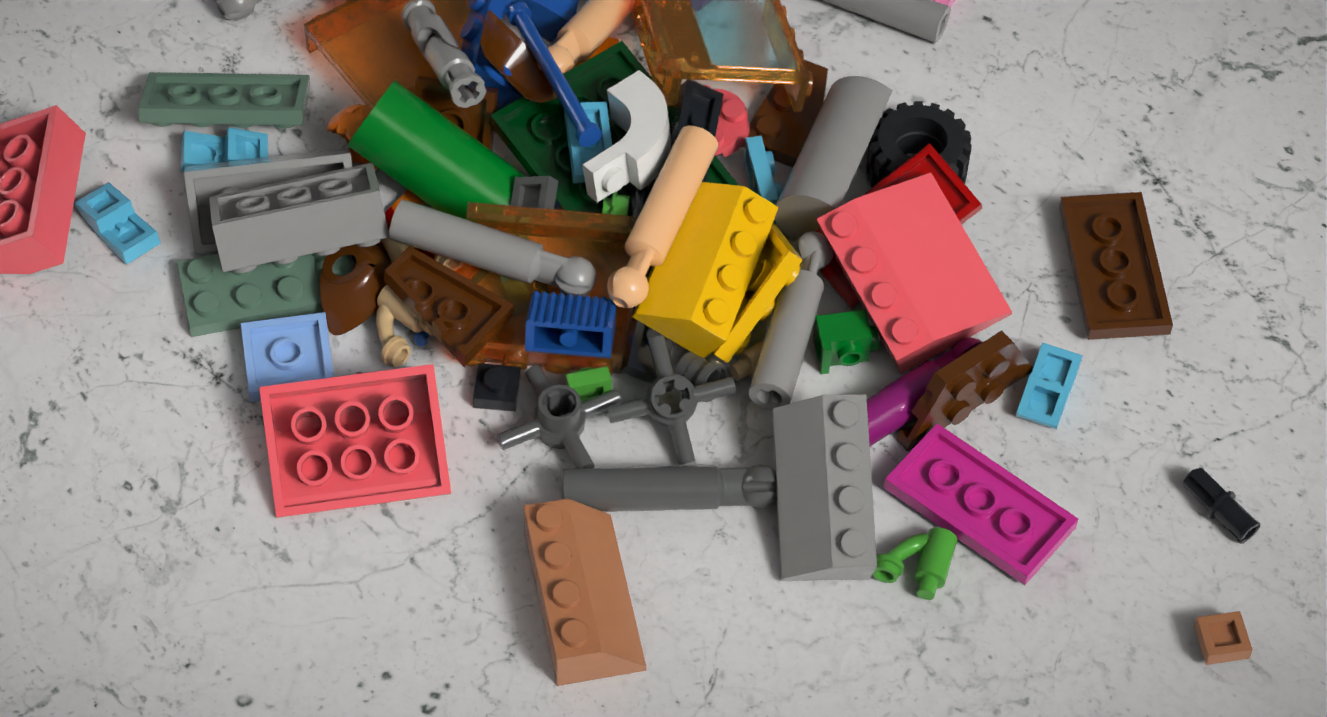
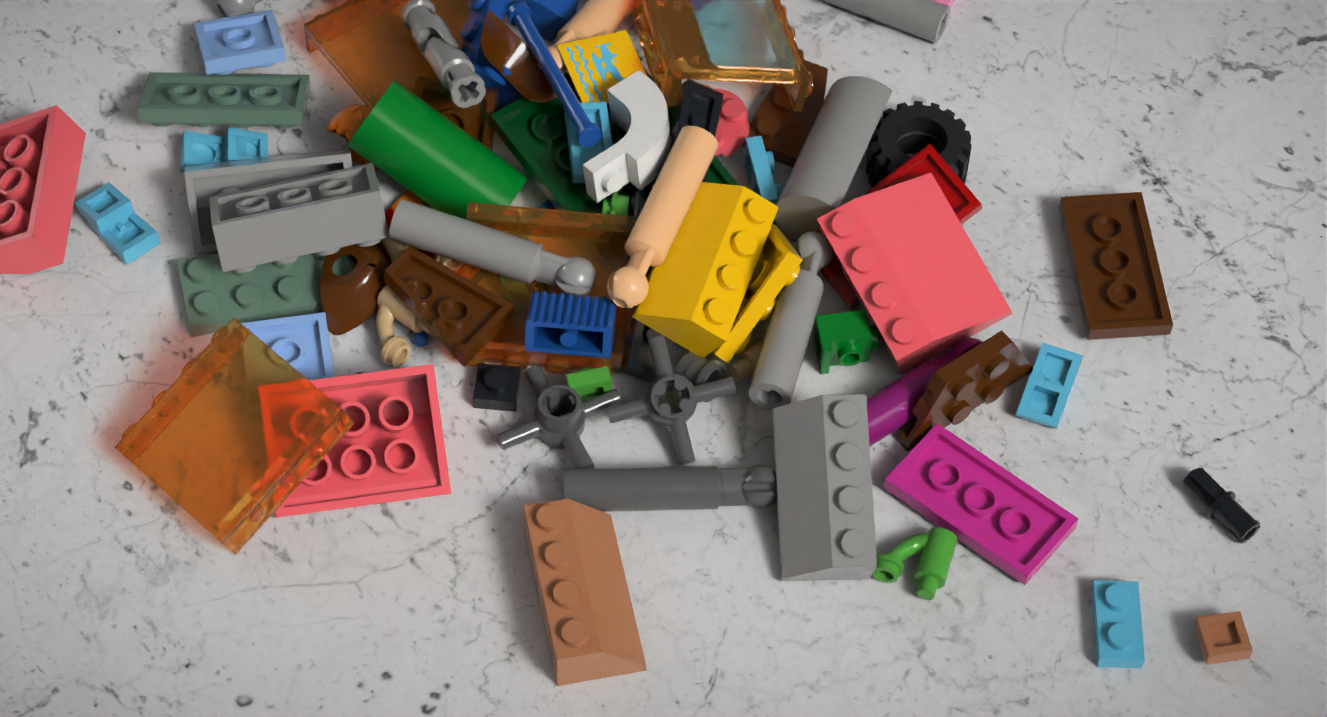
dark grey plate [509,176,558,222] -> none
none -> clear orange panel [115,317,354,555]
none -> light blue plate [194,9,286,75]
none -> yellow sticker [557,30,648,104]
none -> medium azure plate [1091,580,1145,668]

